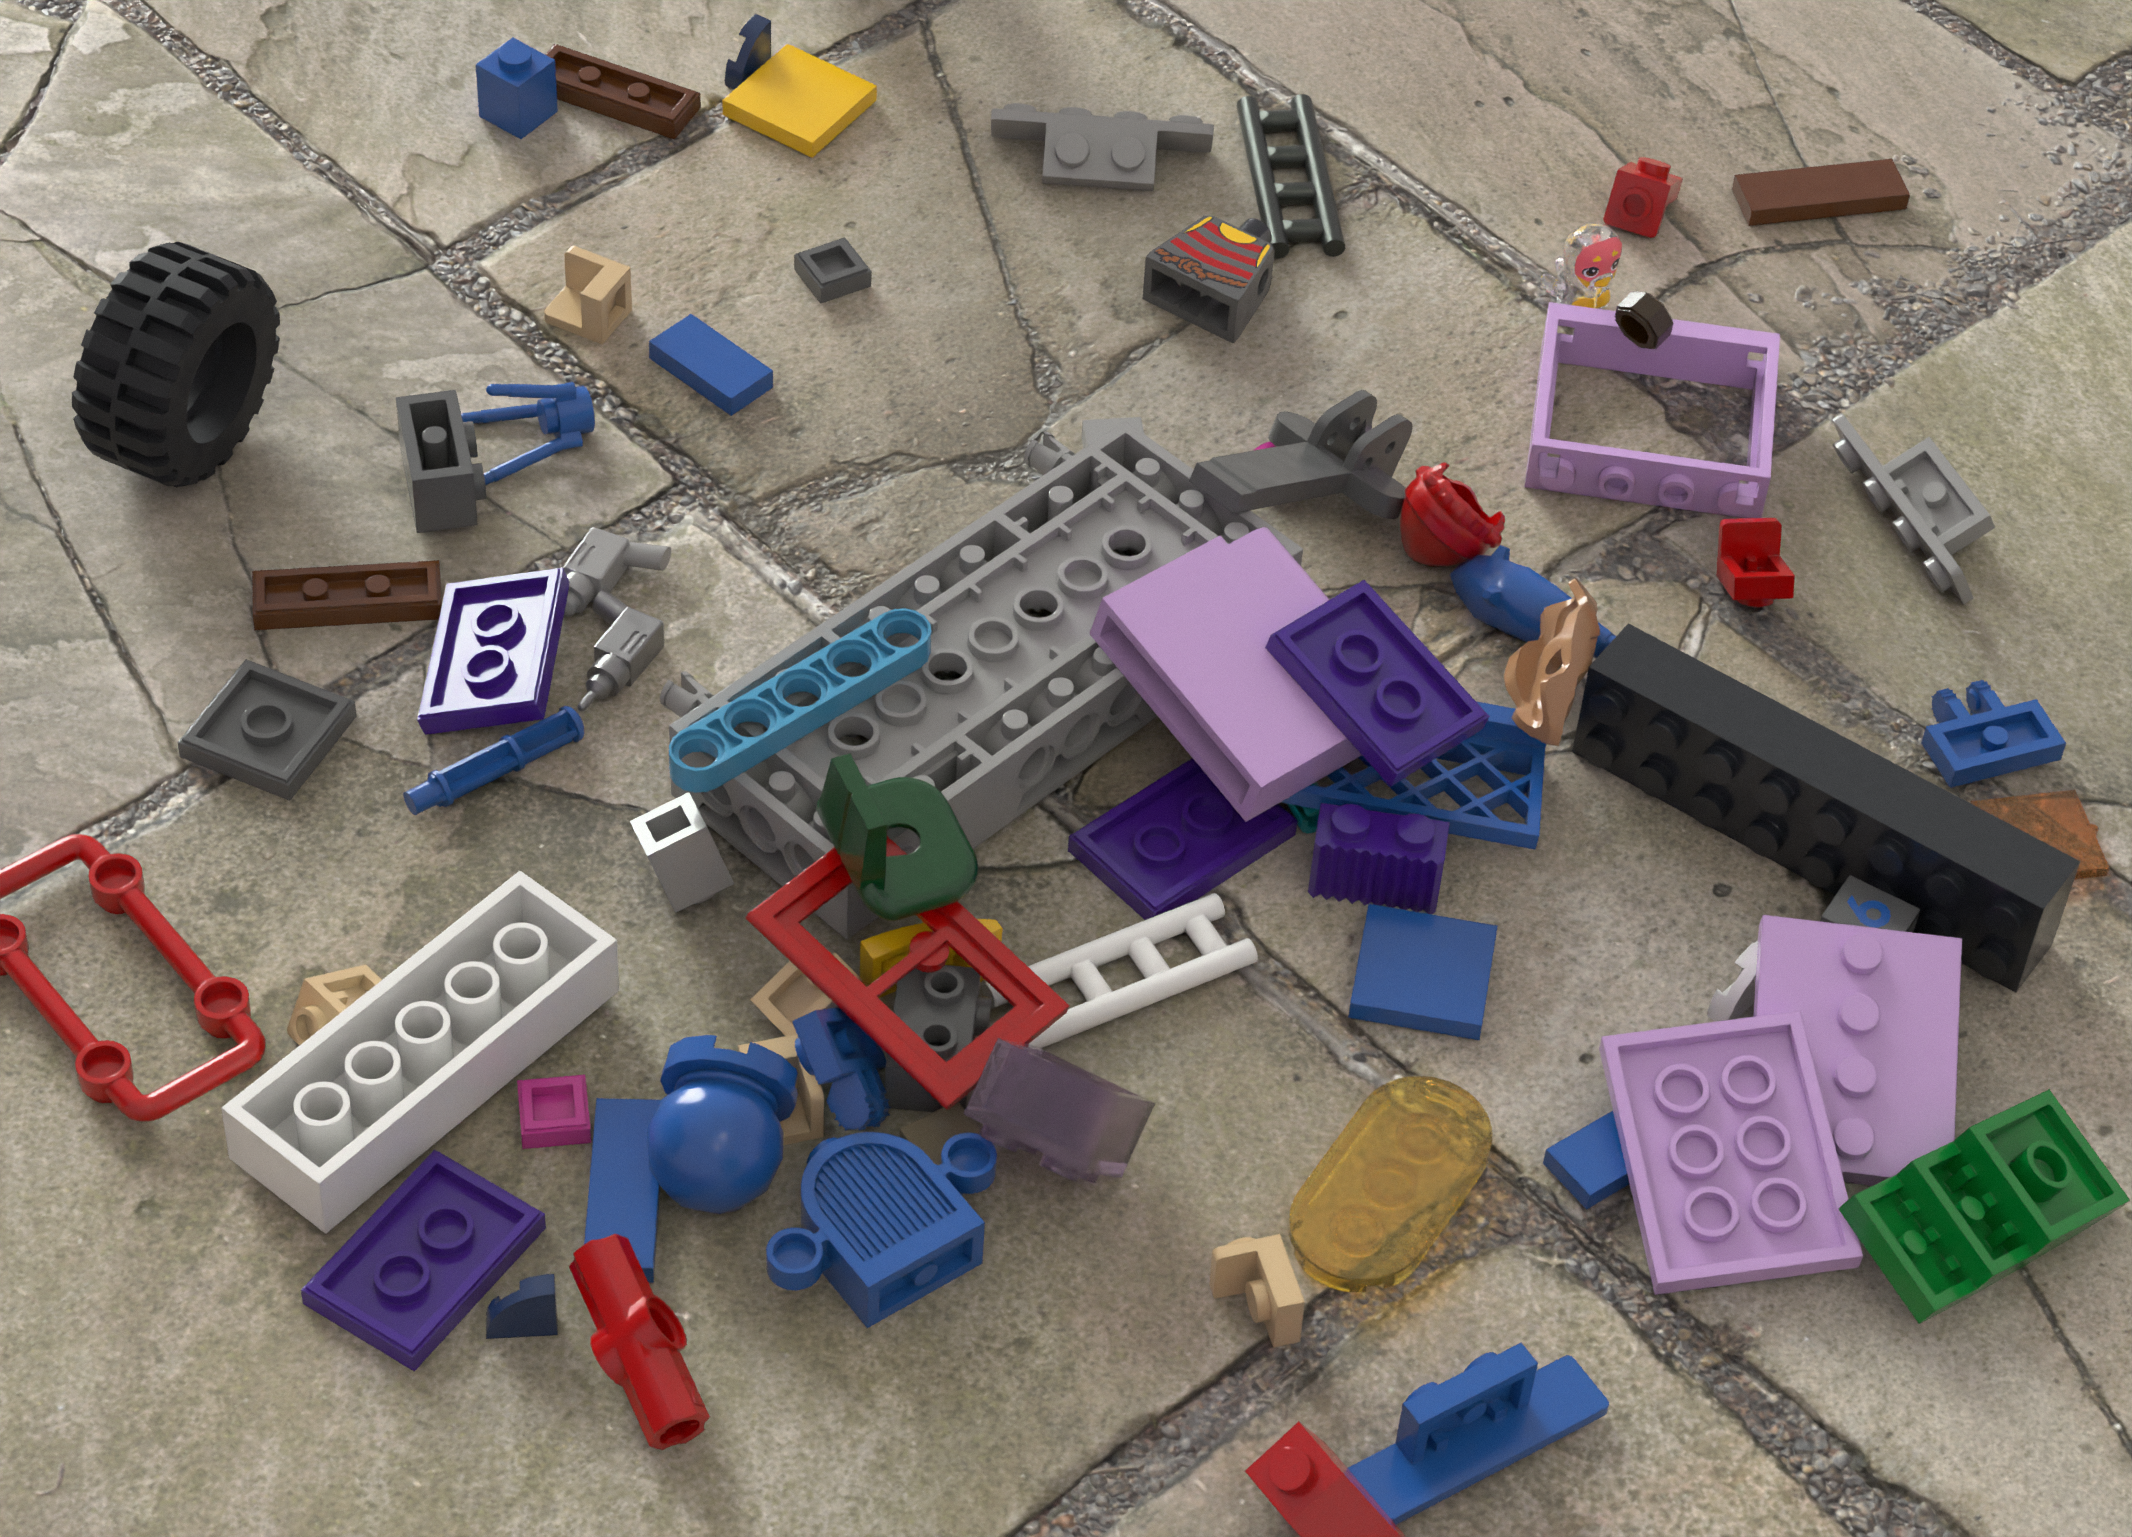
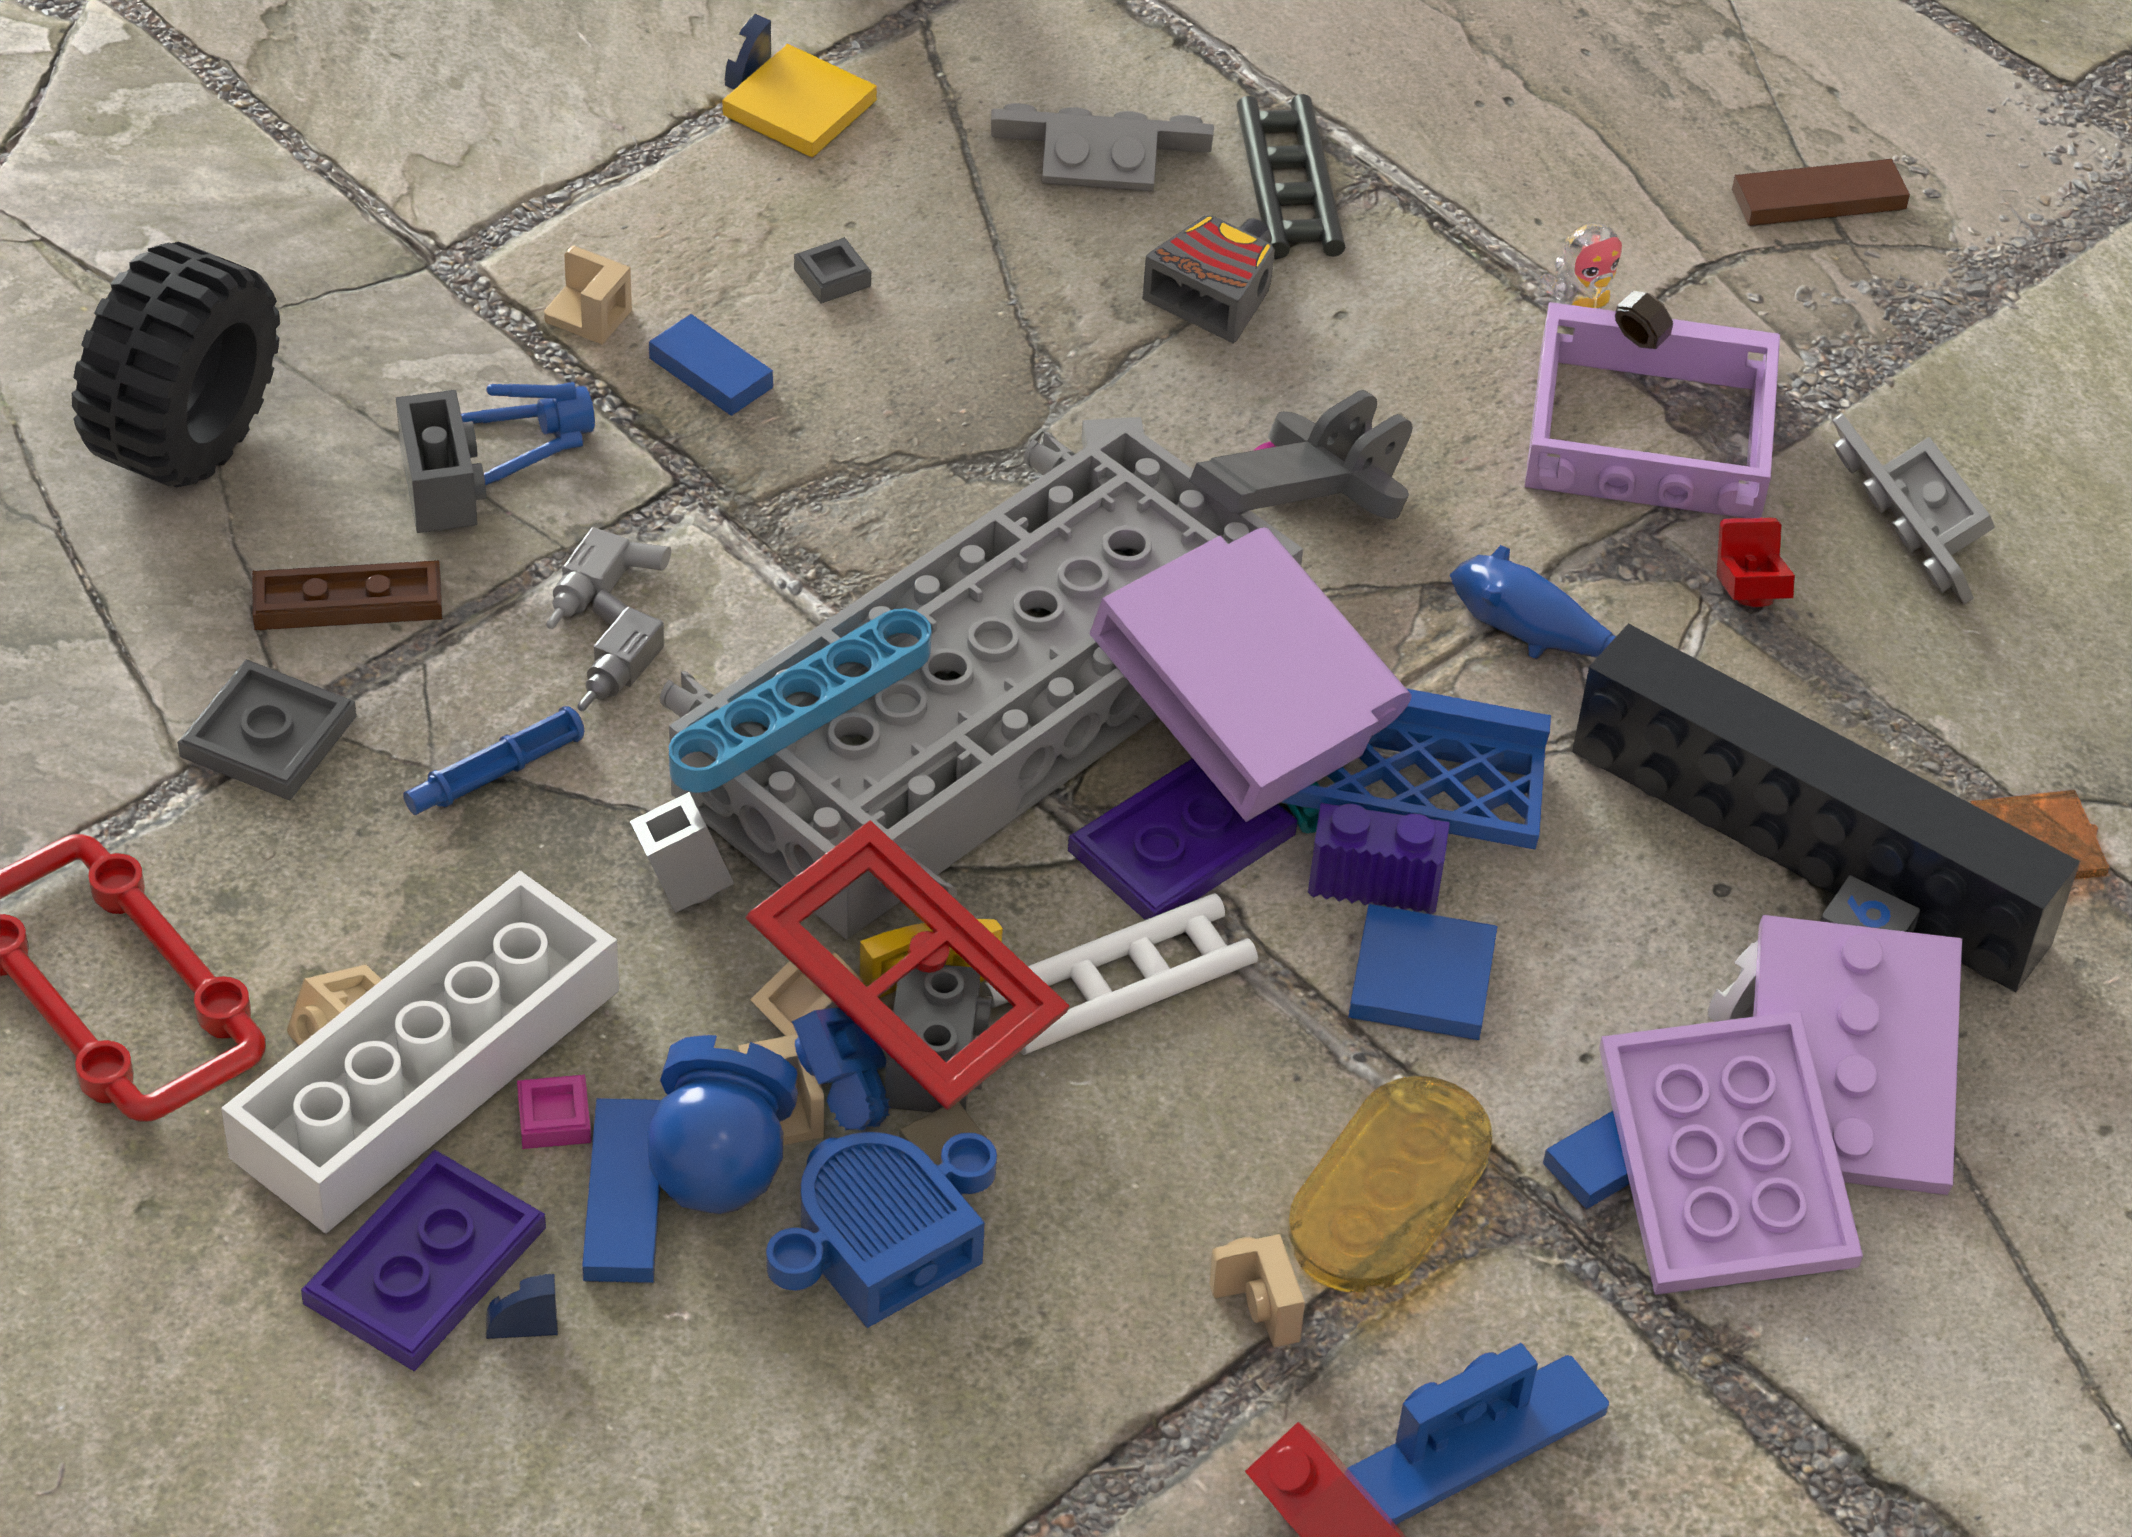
tile [417,568,570,735] -> none
blue brick [475,37,558,139] -> none
reddish brown tile [545,44,701,140] -> none
red piece [569,1233,710,1450] -> none
dark green piece [816,753,978,921] -> none
clear purple brick [964,1038,1155,1183] -> none
dark purple tile [1265,580,1490,787] -> none
red hair [1400,462,1505,566] -> none
medium nougat piece [1504,578,1600,746] -> none
red bracket [1603,157,1683,238] -> none
green slope [1838,1089,2130,1324] -> none
blue hinge [1921,680,2066,788] -> none

